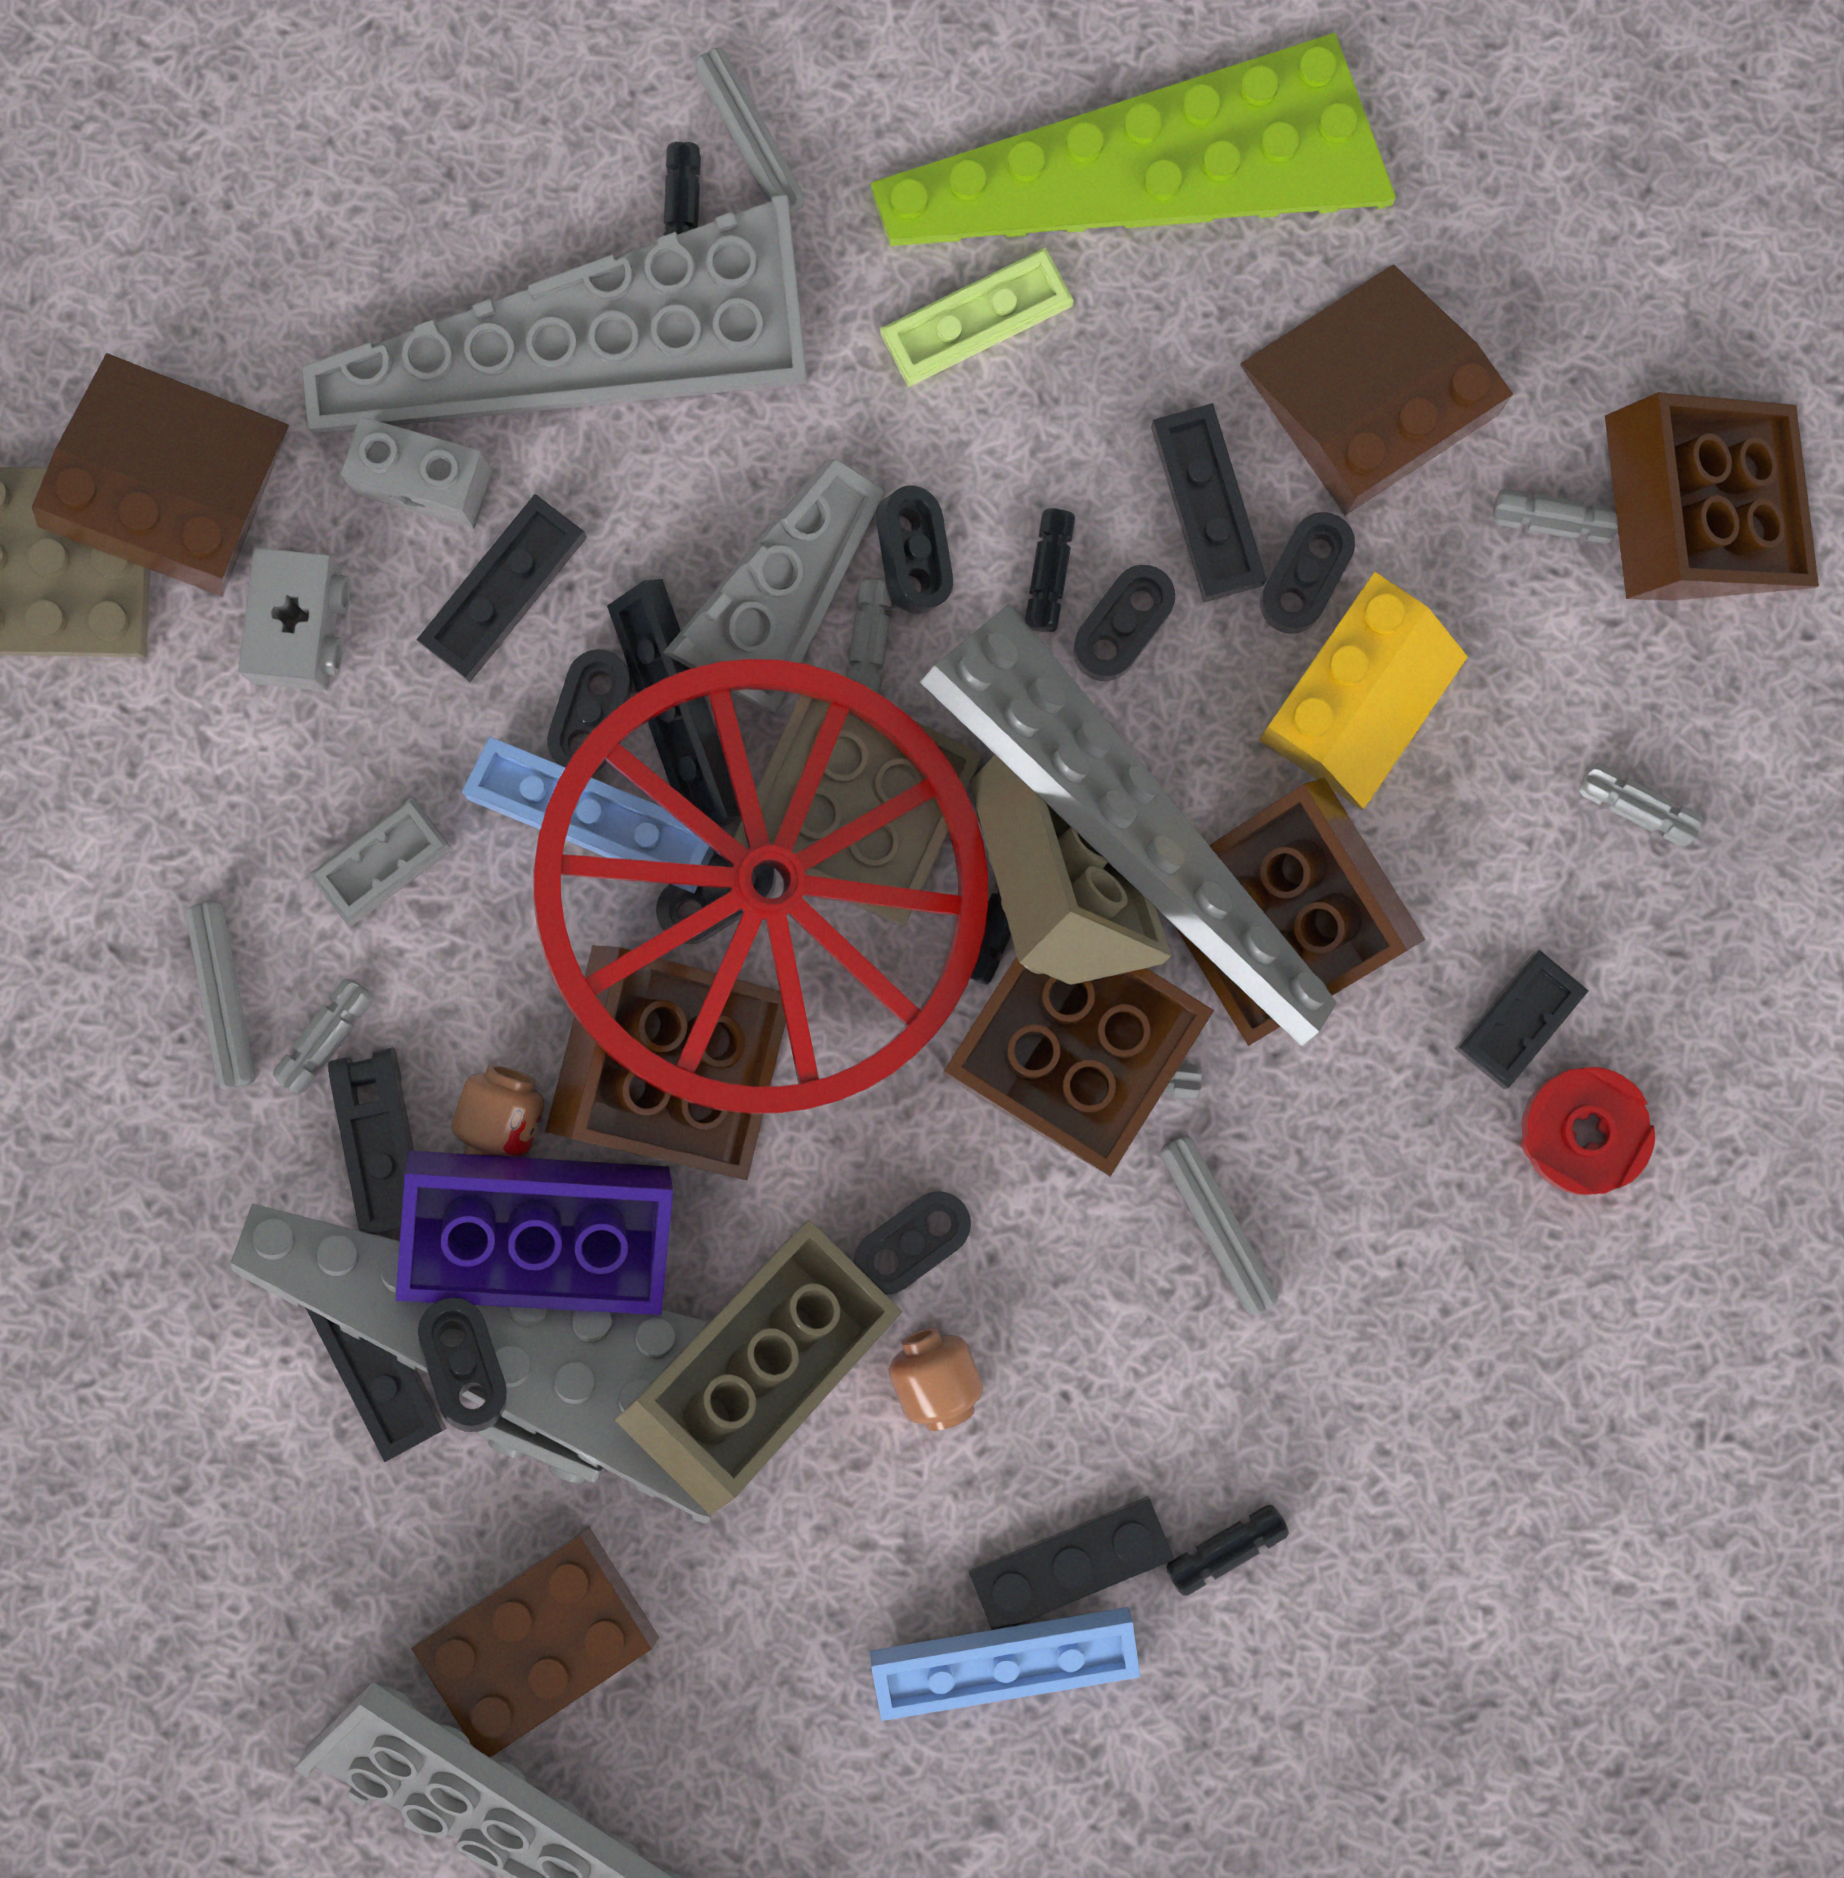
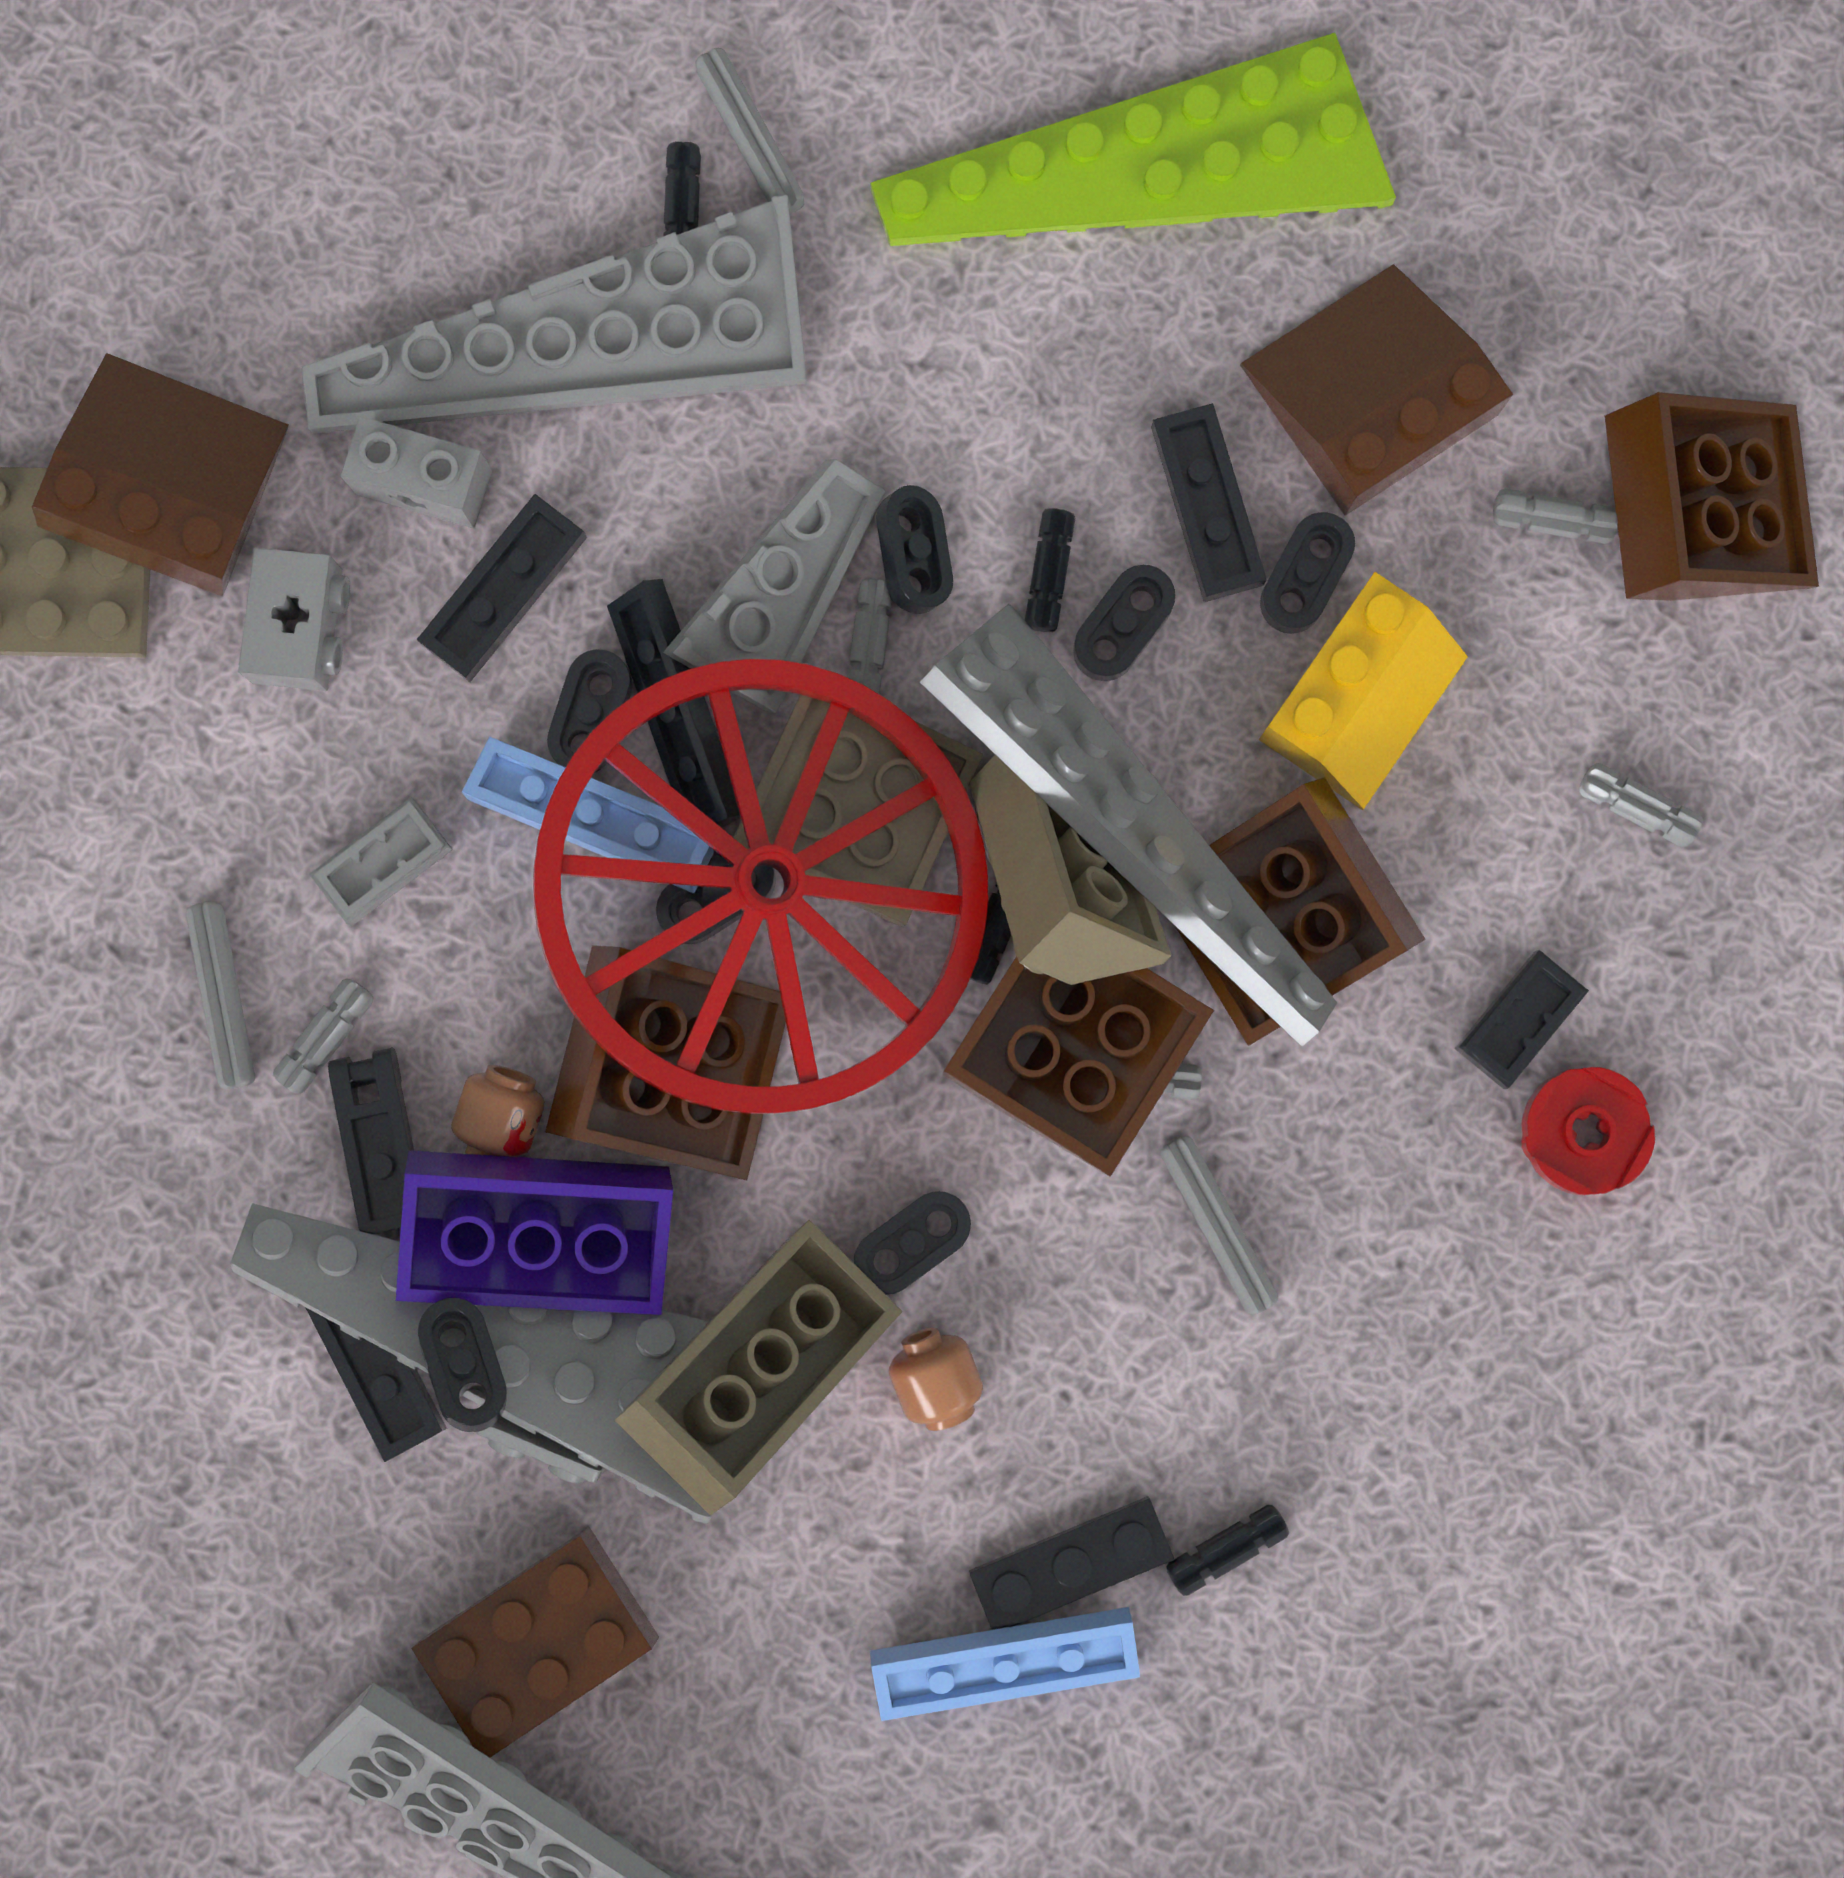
yellowish green tile [880,247,1074,387] -> none

